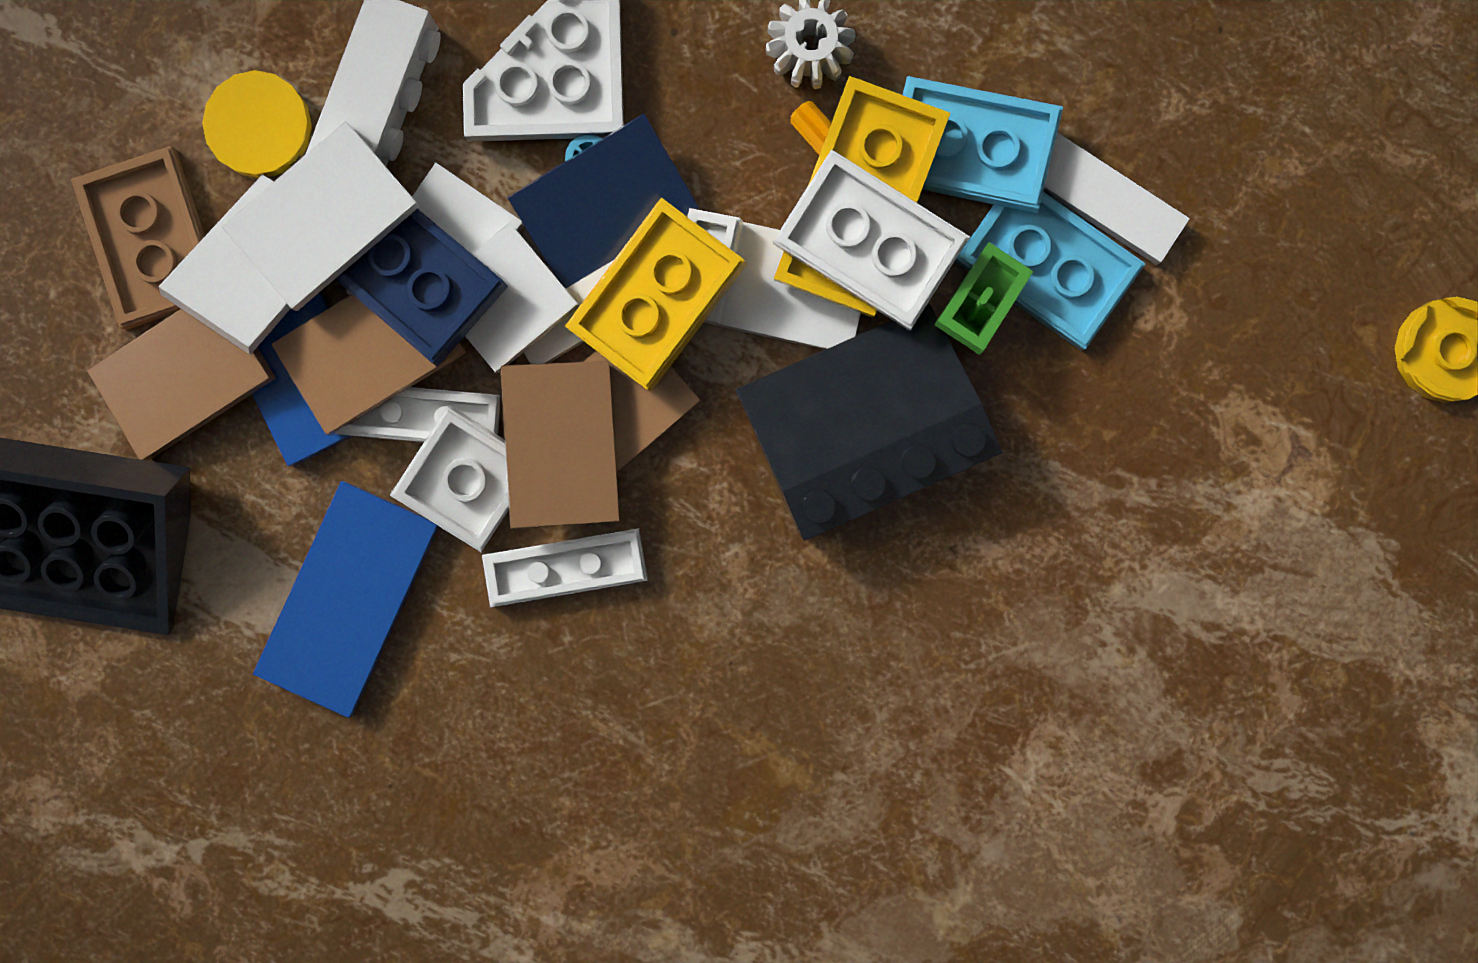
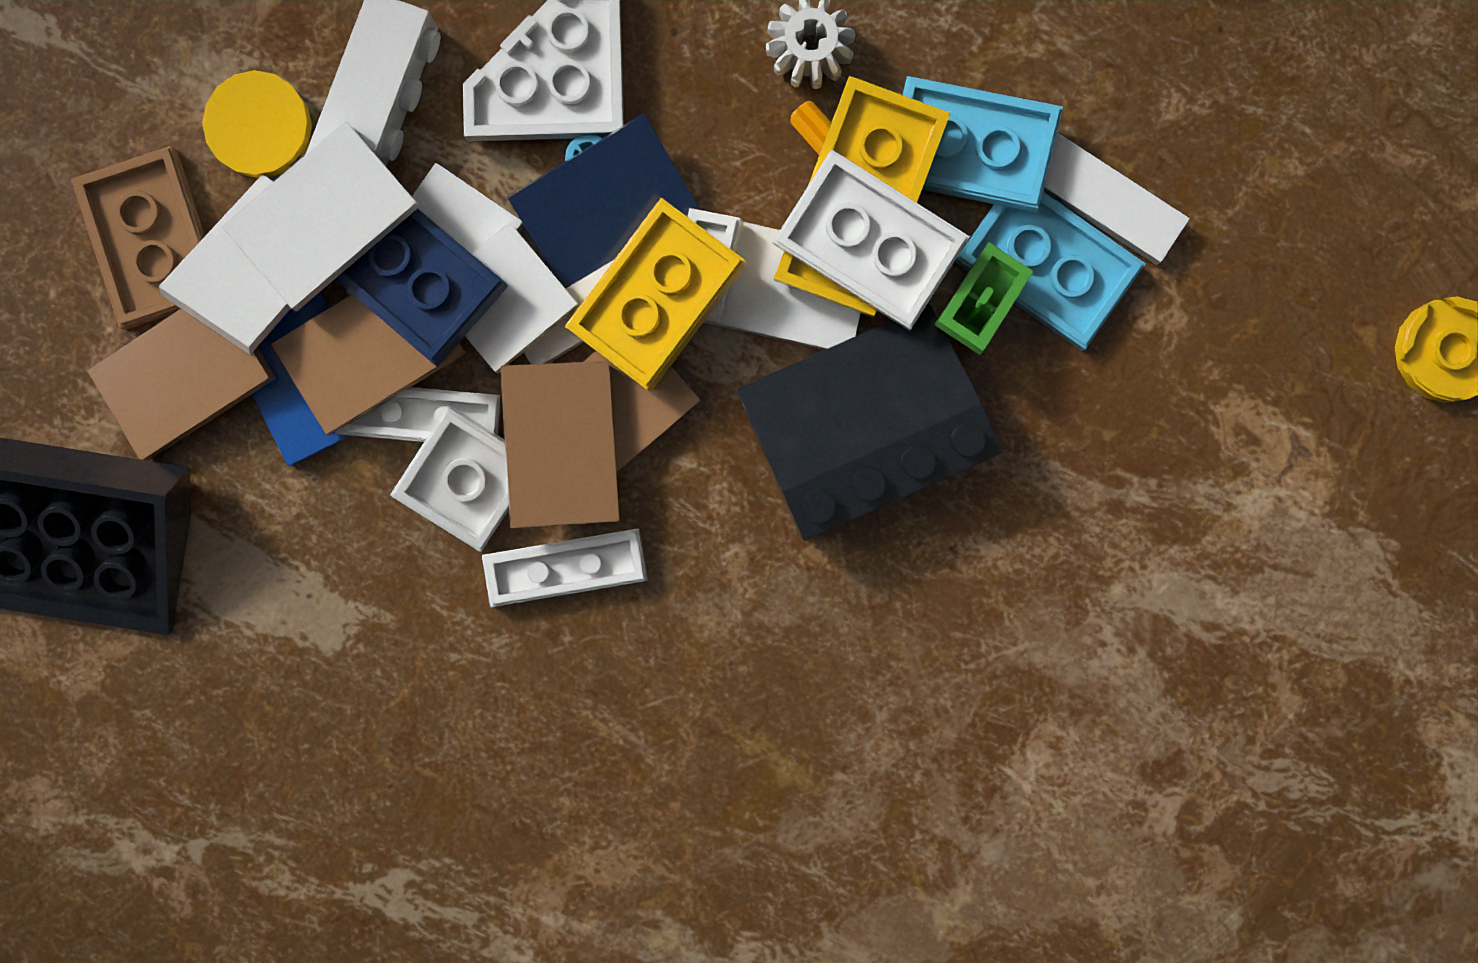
blue tile [253,481,440,718] -> none

